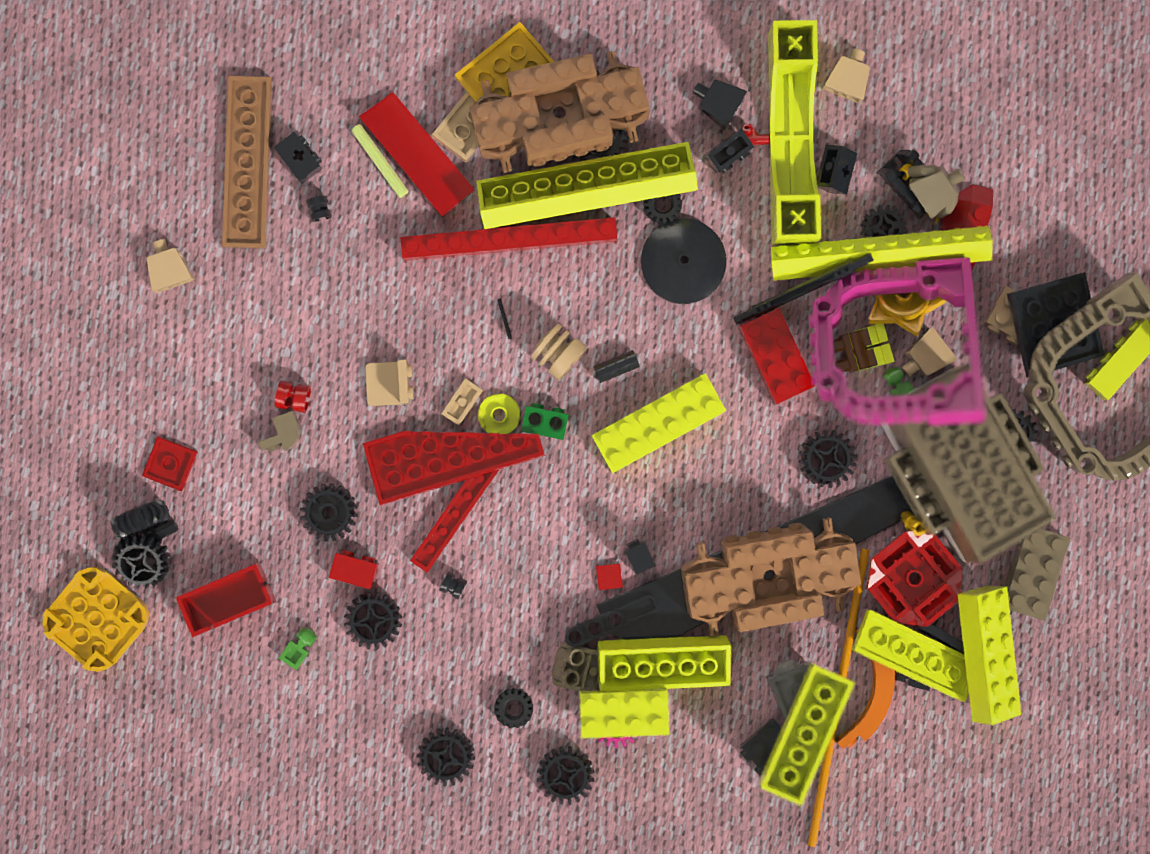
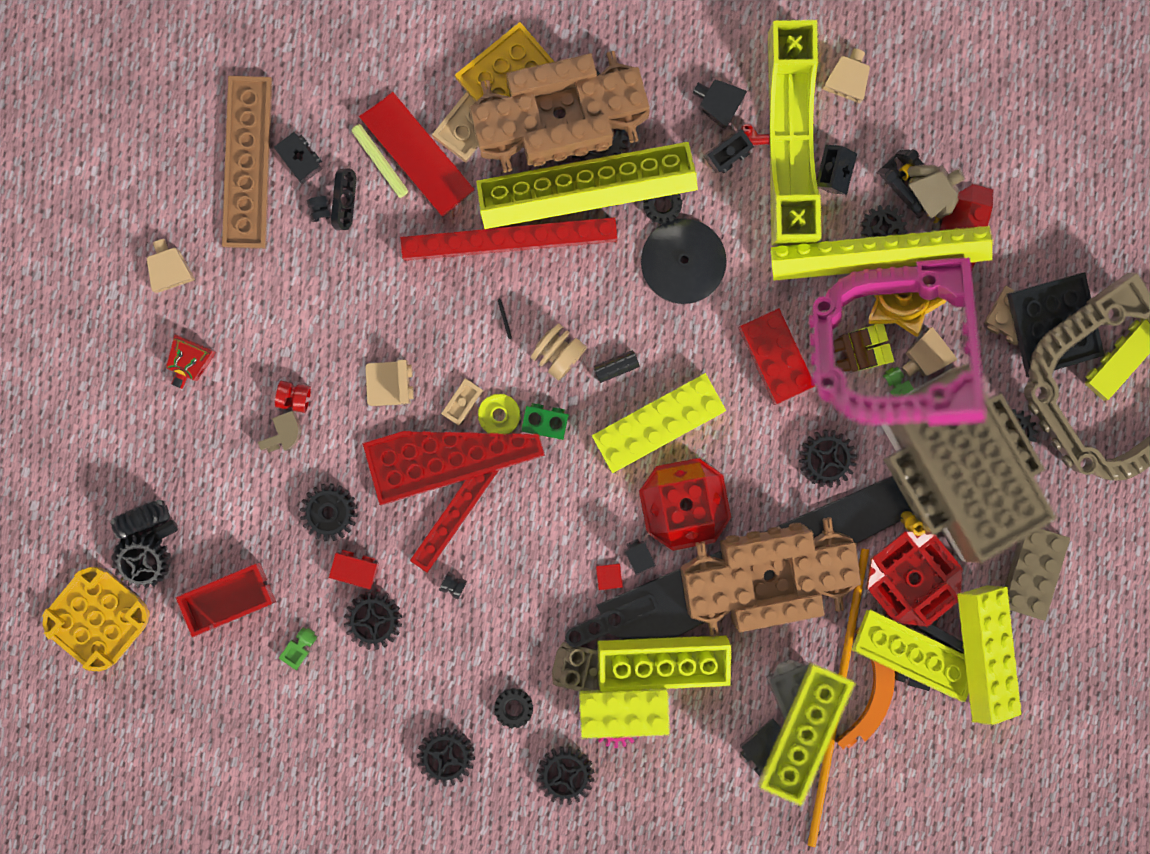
red tile [142,436,198,492] -> none
black axle [733,253,874,325] -> none
none -> red torso [166,335,216,389]
none -> black beam [331,168,357,231]
none -> red piece [639,458,731,551]

